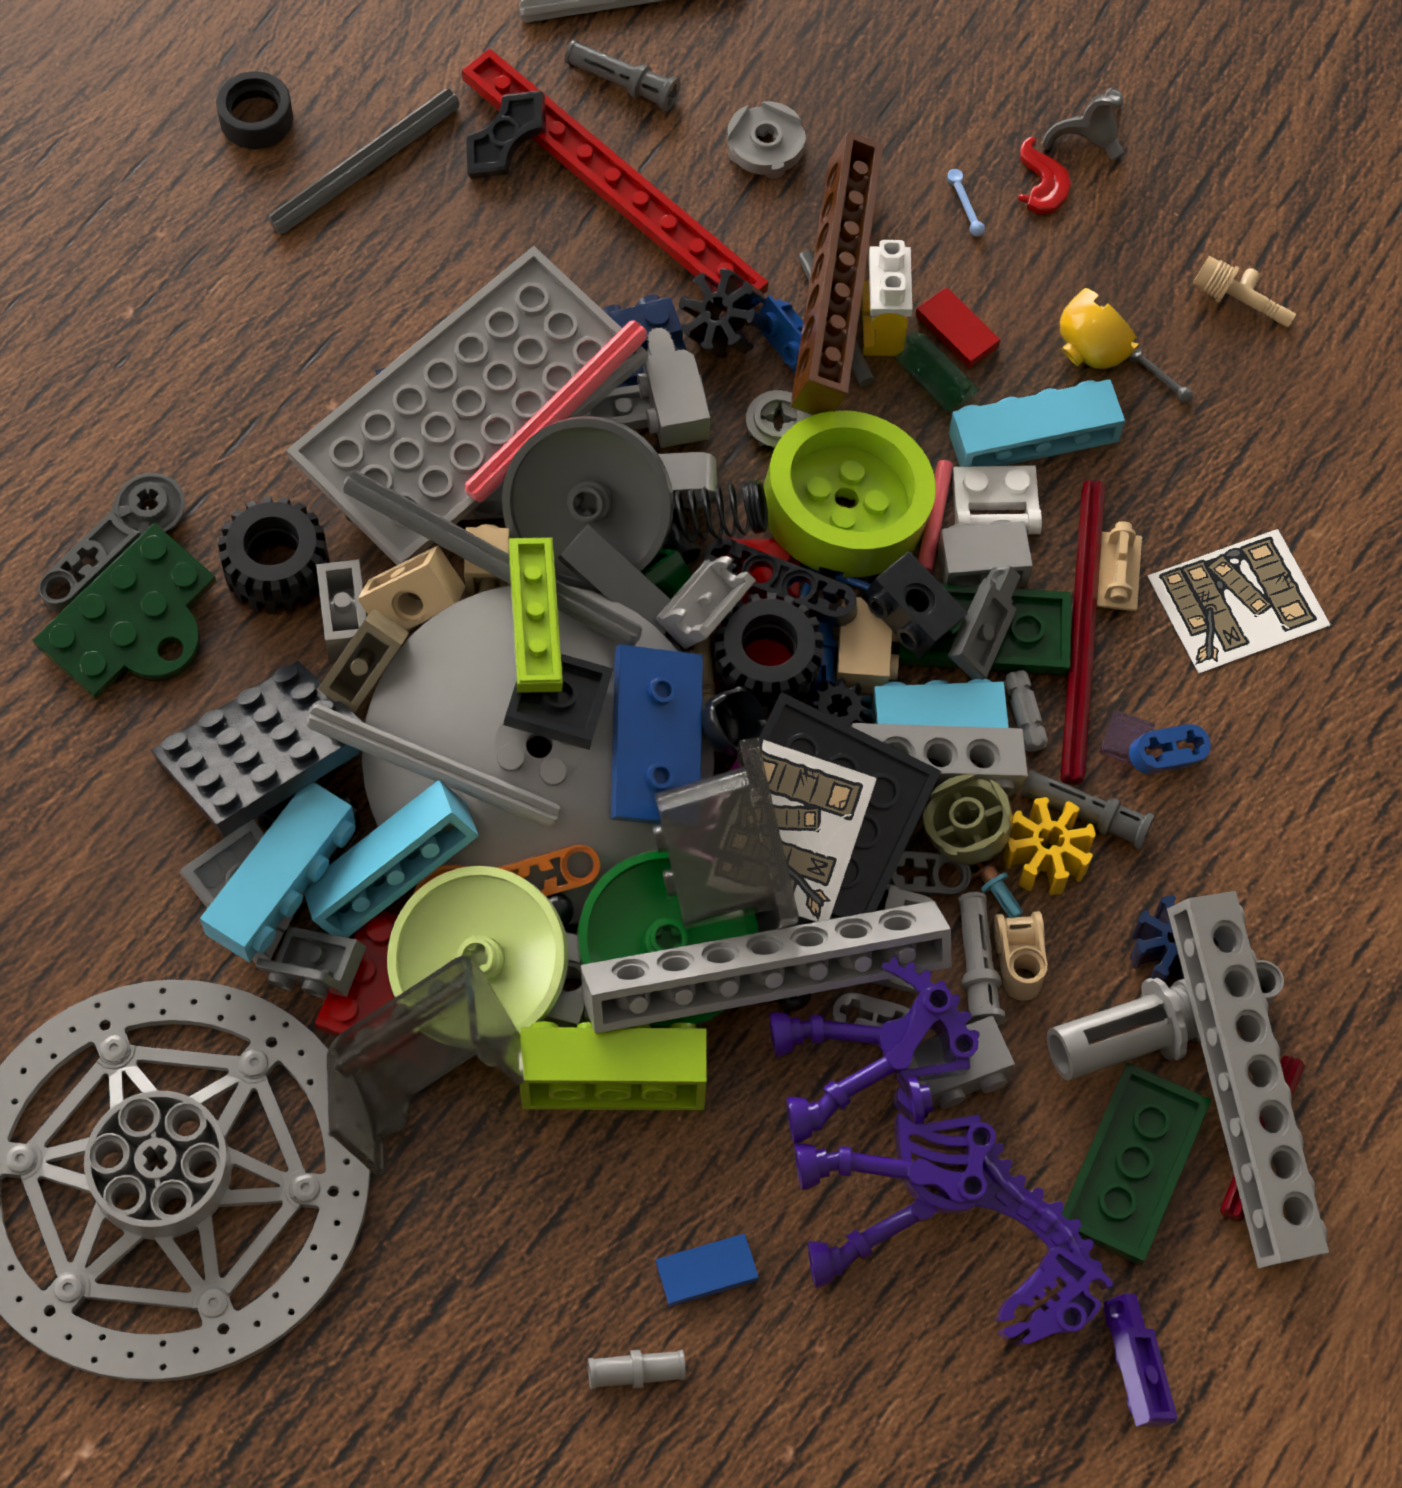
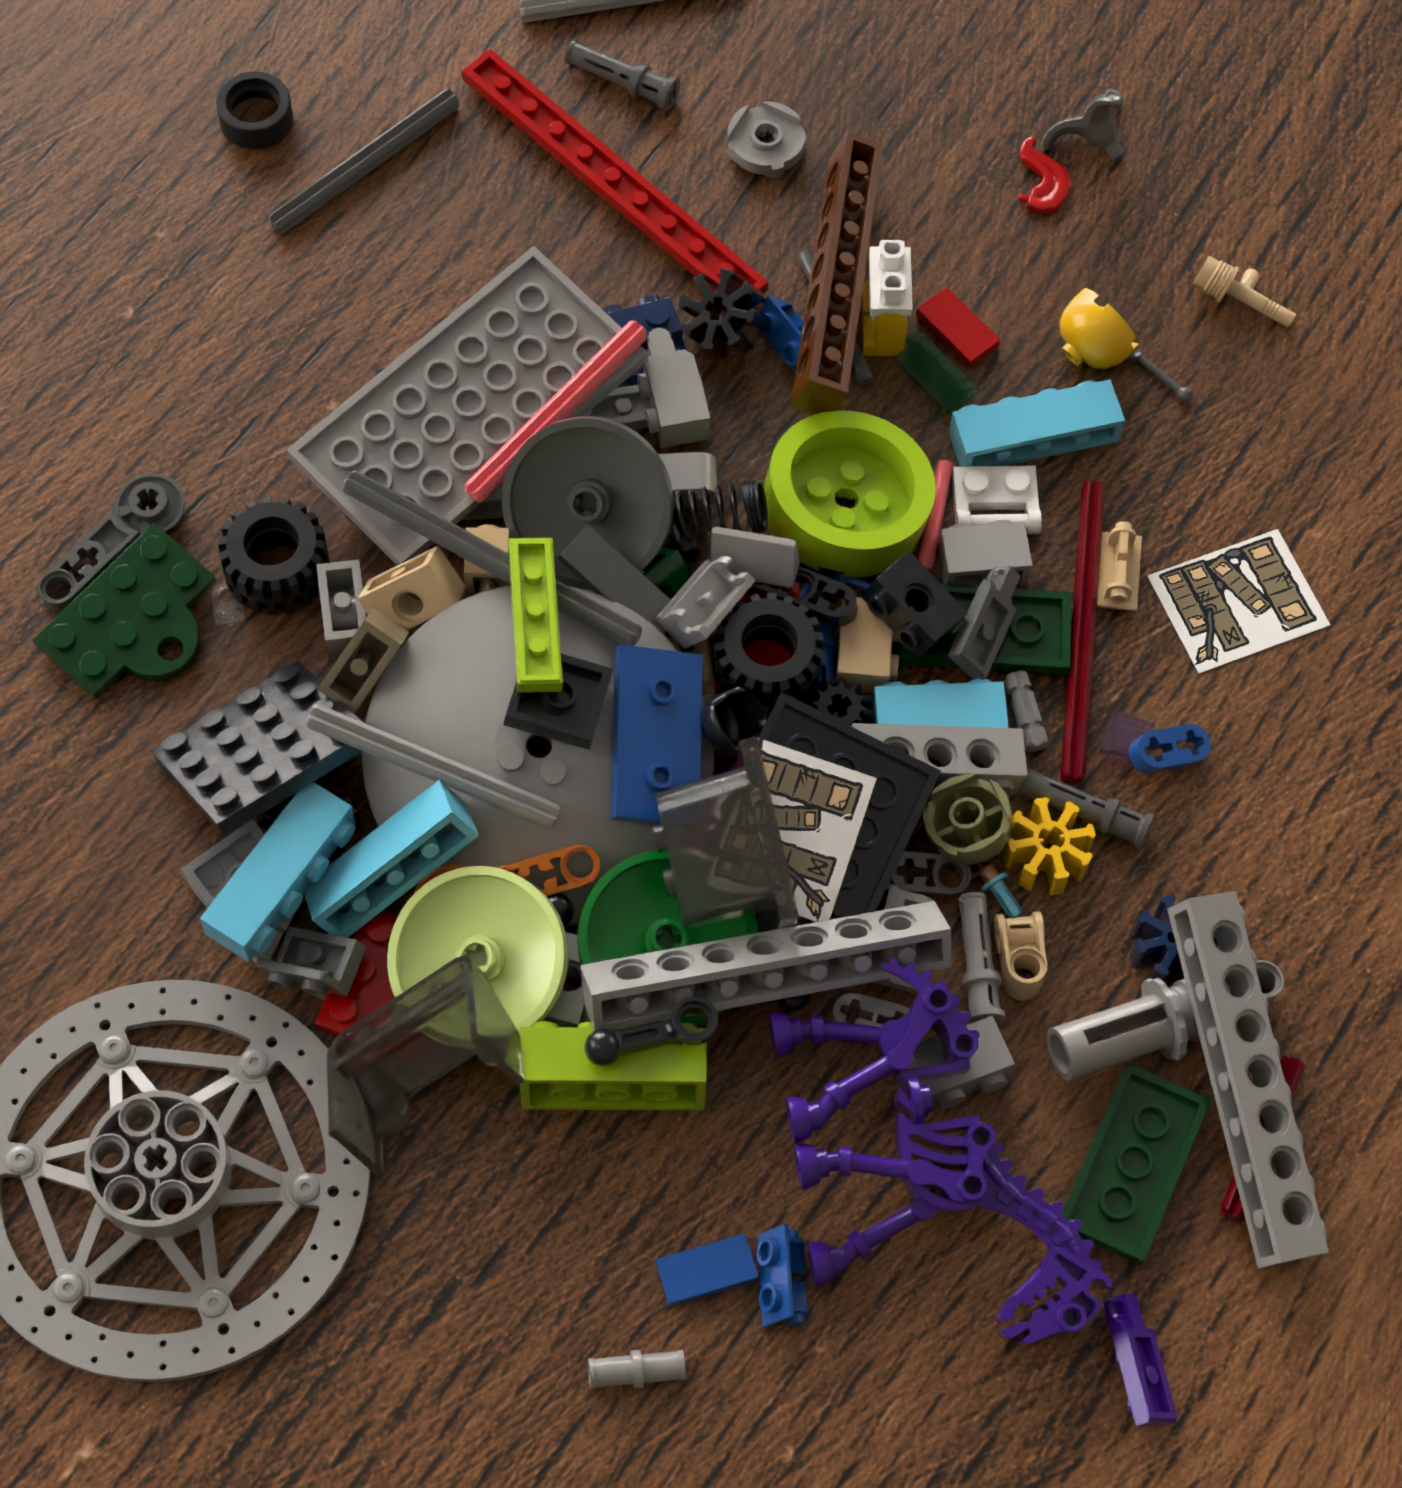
black tile [466,90,546,179] -> none
light grey gear [746,390,811,449] -> none
light blue hinge [947,169,985,237] -> none
none -> clear piece [212,582,245,627]
none -> black piece [584,997,718,1066]
none -> light grey slope [711,527,800,588]
none -> blue hinge [756,1224,809,1327]

